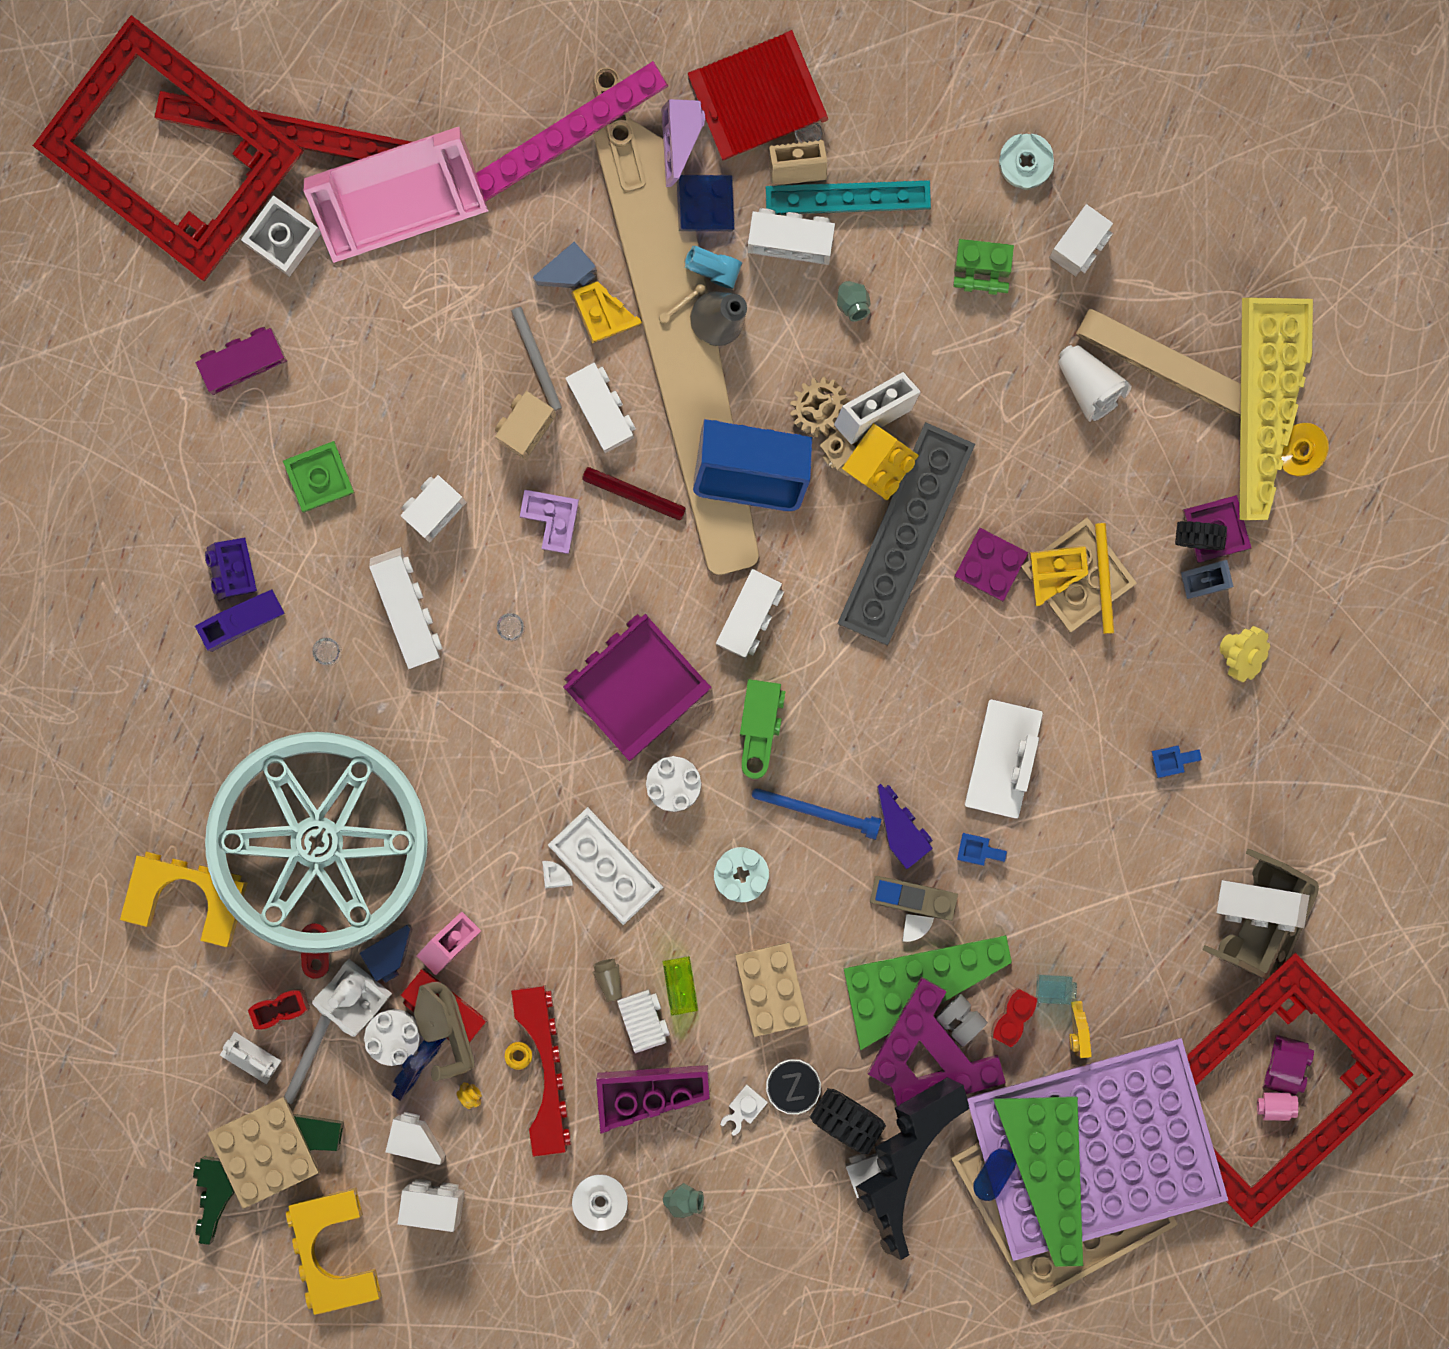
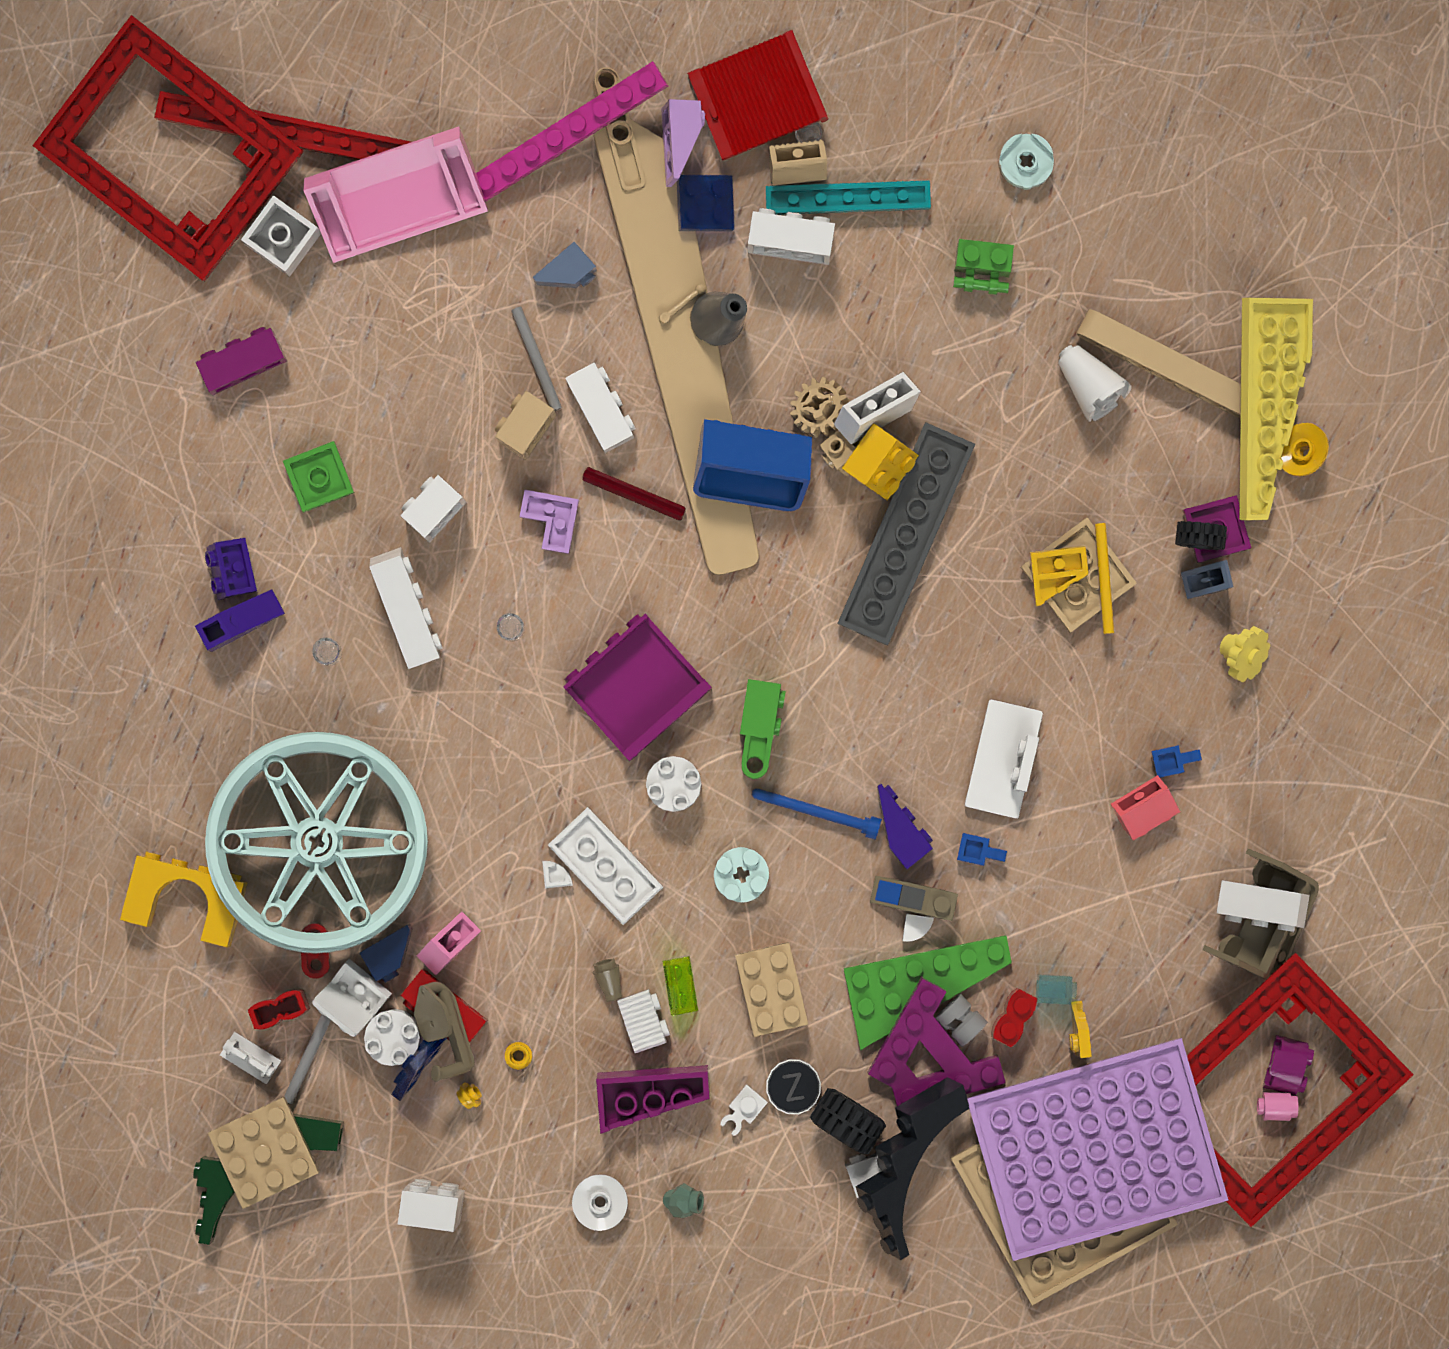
yellow arch [286,1188,382,1315] -> none
white piece [328,972,366,1008] -> none
white slope [386,1112,446,1165] -> none
red arch [511,985,571,1157] -> none
yellow wing [571,281,642,343] -> none
medium azure piece [685,246,742,289] -> none
white brick [716,569,784,659] -> none
sand green rock [837,281,871,321] -> none
magenta plate [954,528,1029,602] -> none
clear blue tile [973,1148,1016,1201] -> none
bright green wing [993,1096,1083,1267] -> none
white brick [1049,204,1113,277] -> none
none -> coral brick [1111,775,1180,841]

